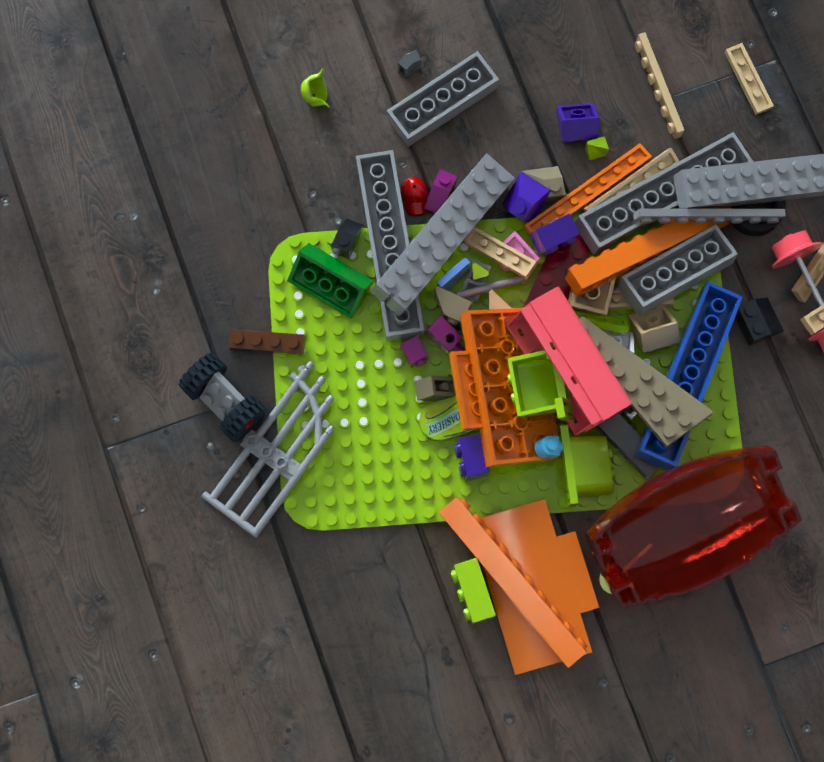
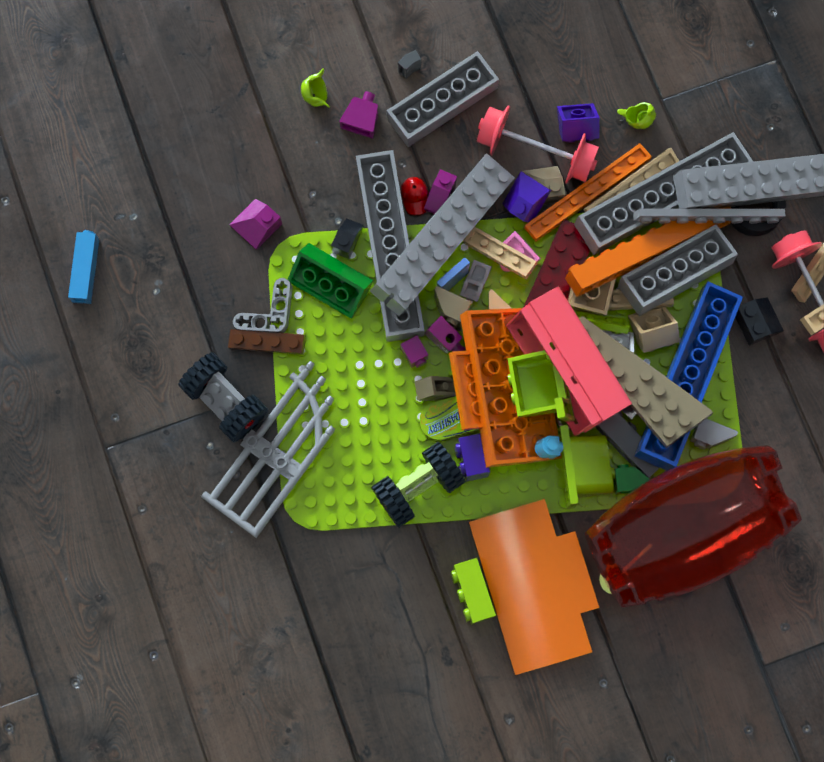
orange brick [439,497,587,668] -> none
light grey bar [455,276,527,298] -> none
lime slope [472,263,490,280] -> none
dark purple brick [529,213,580,256] -> none
lime slope [585,137,609,160] -> none
tan plate [635,32,684,139] -> none
tan plate [724,43,774,115] -> none
none -> dark azure brick [68,230,99,304]
none -> magenta slope [229,199,282,250]
none -> light grey beam [233,278,293,333]
none -> magenta torso [339,91,378,139]
none -> black plate [371,442,466,528]
none -> coral piece [477,105,599,184]
none -> green slope [613,464,657,494]
none -> lime hair [617,102,656,129]
none -> light grey slope [690,419,738,449]

